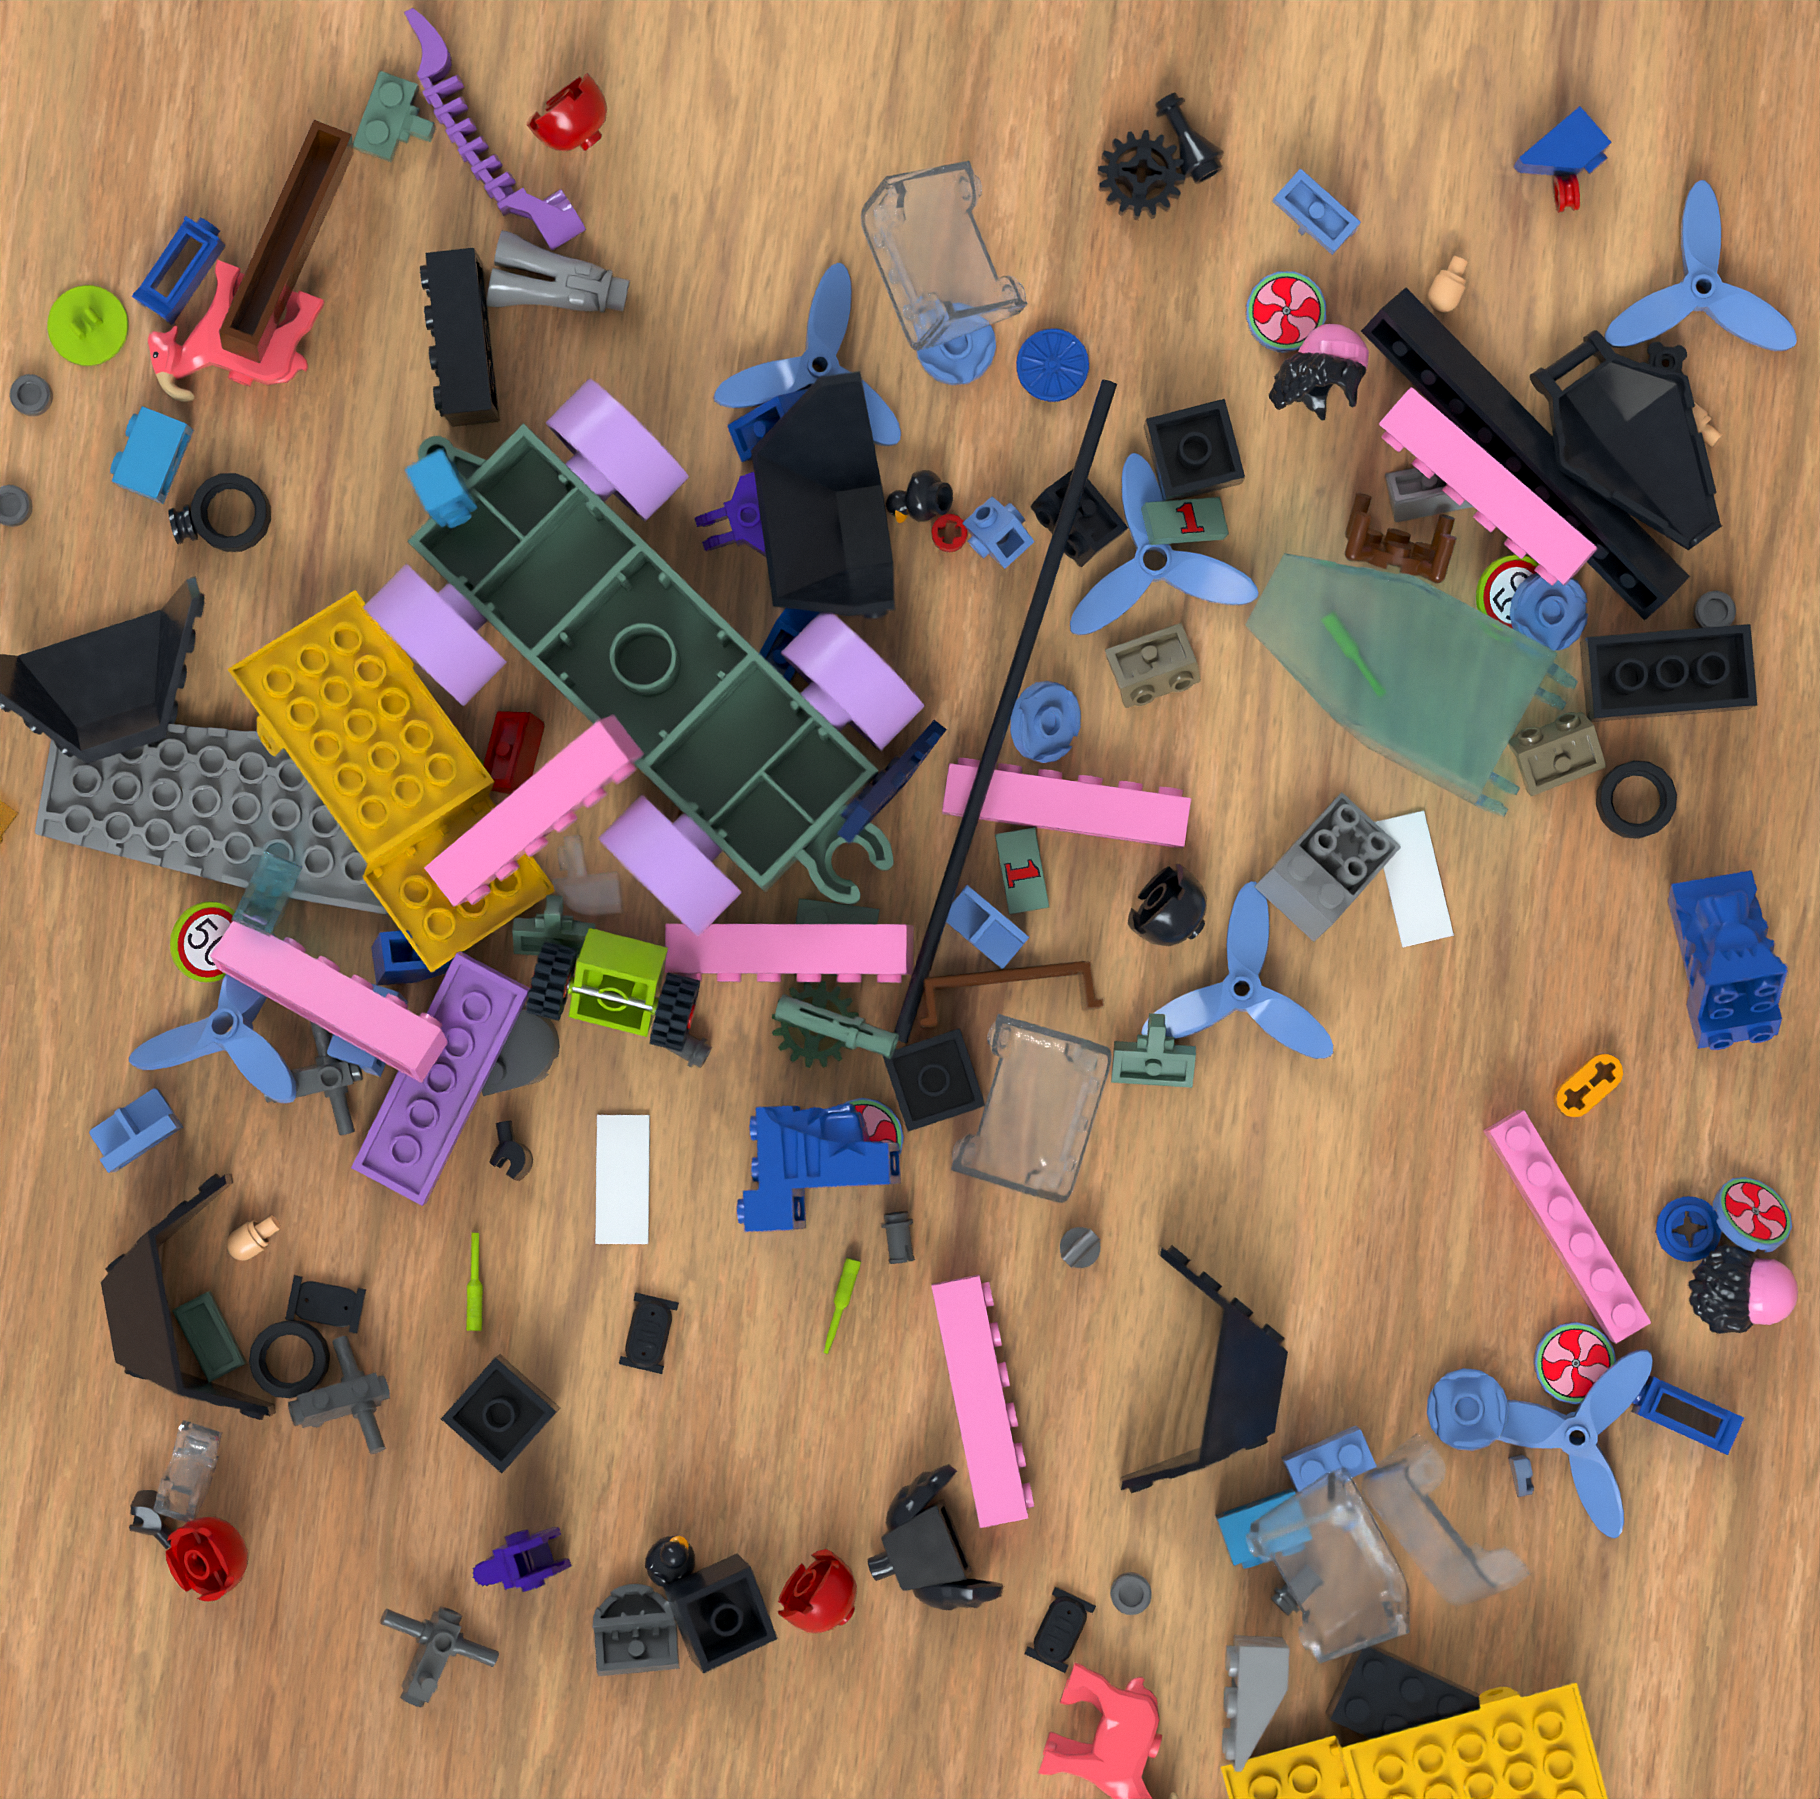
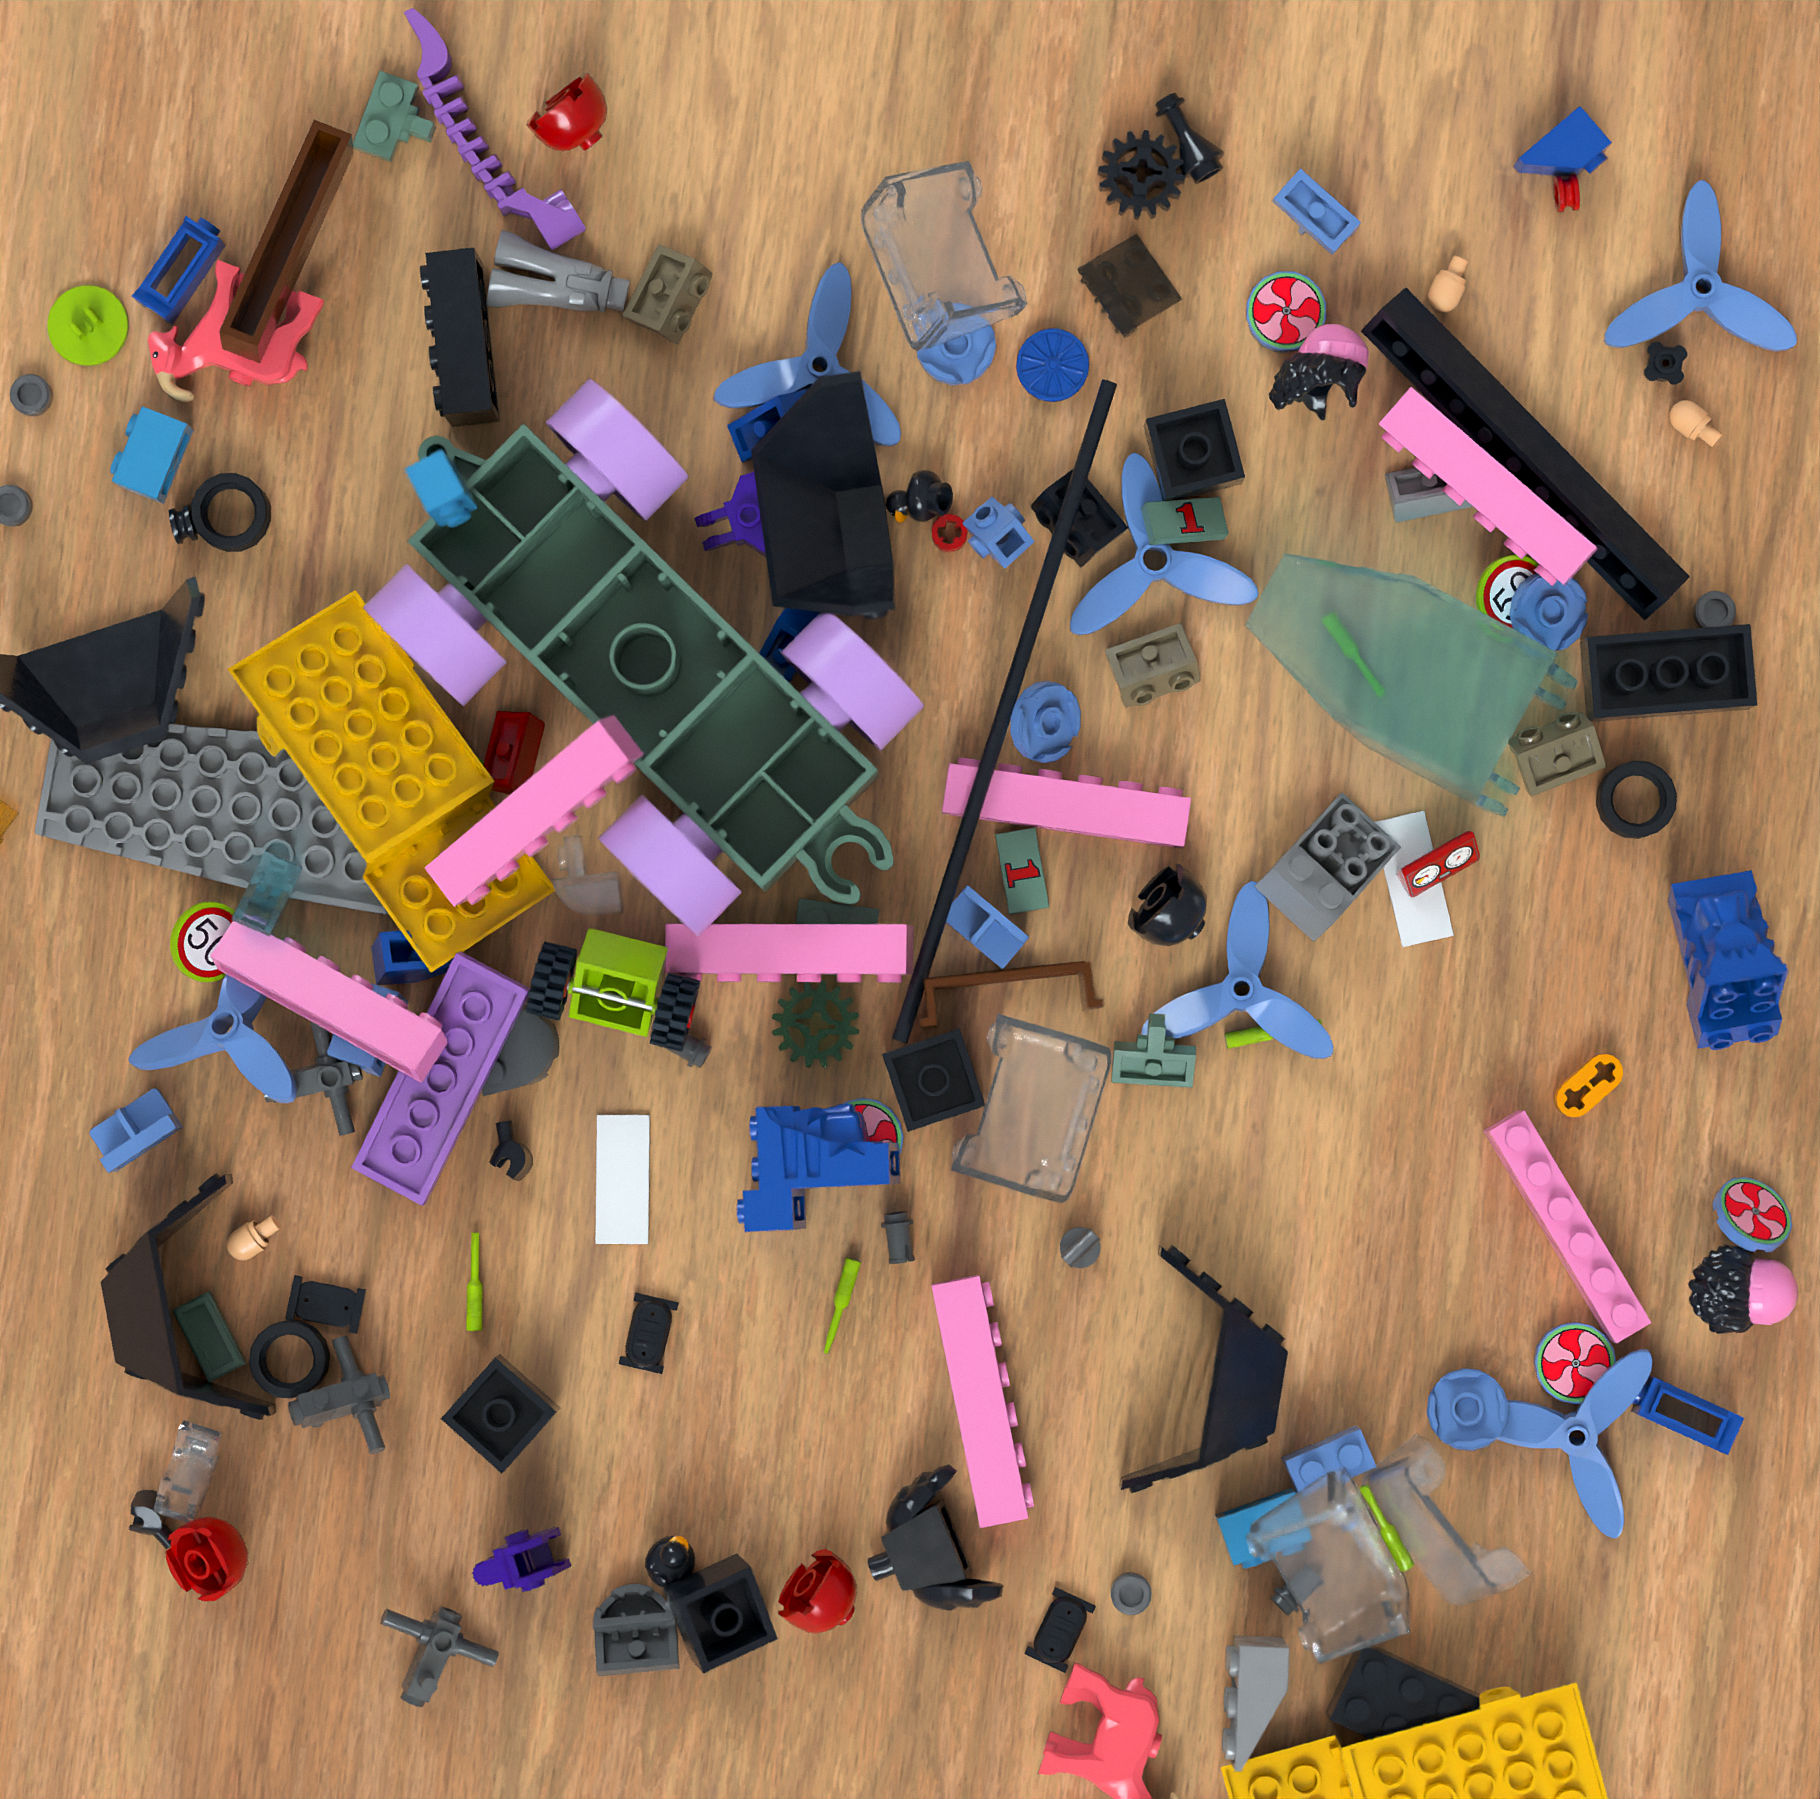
sand green hinge [512,895,596,958] -> none
sand green pin [775,994,899,1059] -> none
dark blue wing [837,720,947,844] -> none
reddish brown plate [1345,493,1457,583] -> none
sand blue tile [1508,1455,1534,1497] -> none
black windscreen [1530,330,1723,551] -> none
blue gear [1655,1196,1721,1262] -> none
none -> dark tan bracket [622,244,713,344]
none -> clear smoke hinge [1077,234,1182,338]
none -> lime piece [1224,1019,1322,1049]
none -> lime piece [1359,1484,1414,1571]
none -> slope [1396,831,1480,897]

